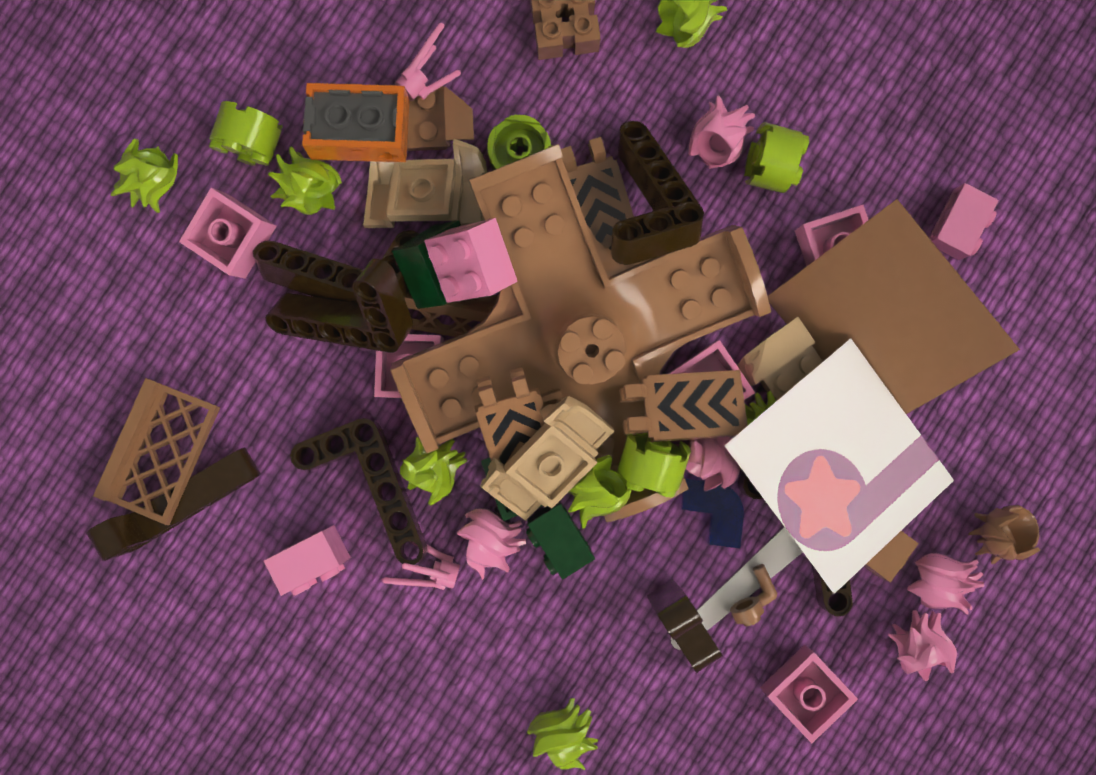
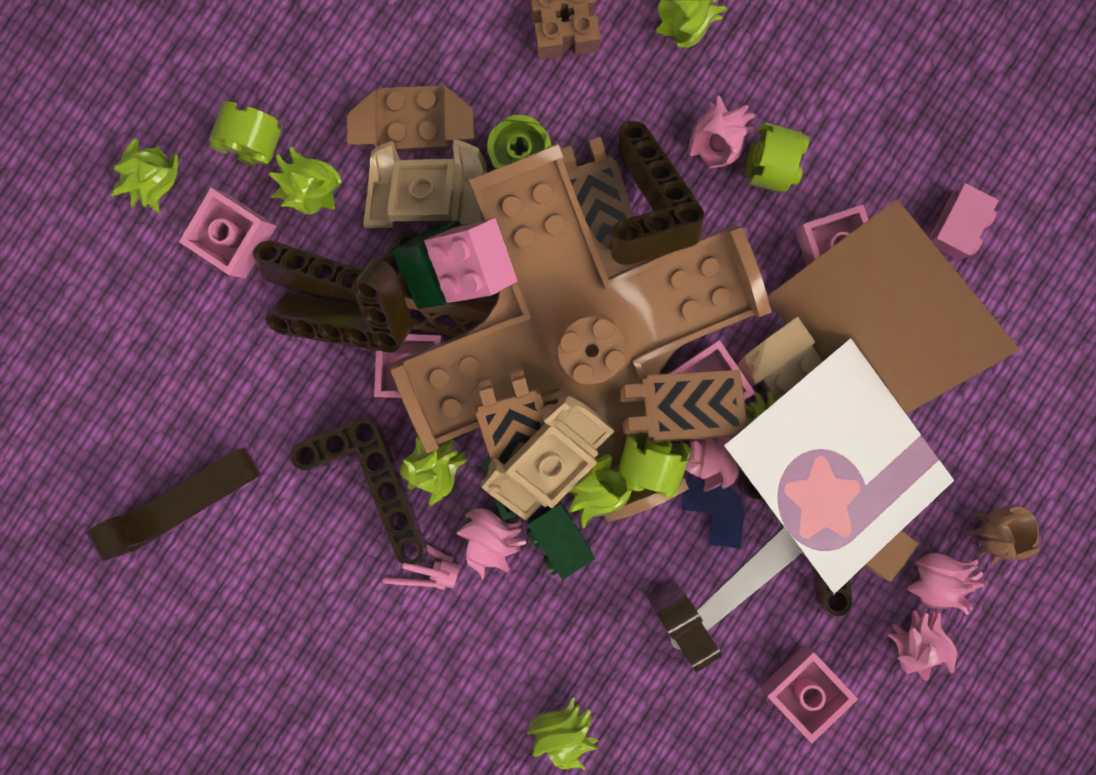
medium nougat fence [93,378,221,525] -> none
bright pink brick [264,525,351,596] -> none
piece [302,83,410,162] -> none
bright pink plant [395,23,461,101] -> none
medium nougat plate [730,564,777,626] -> none

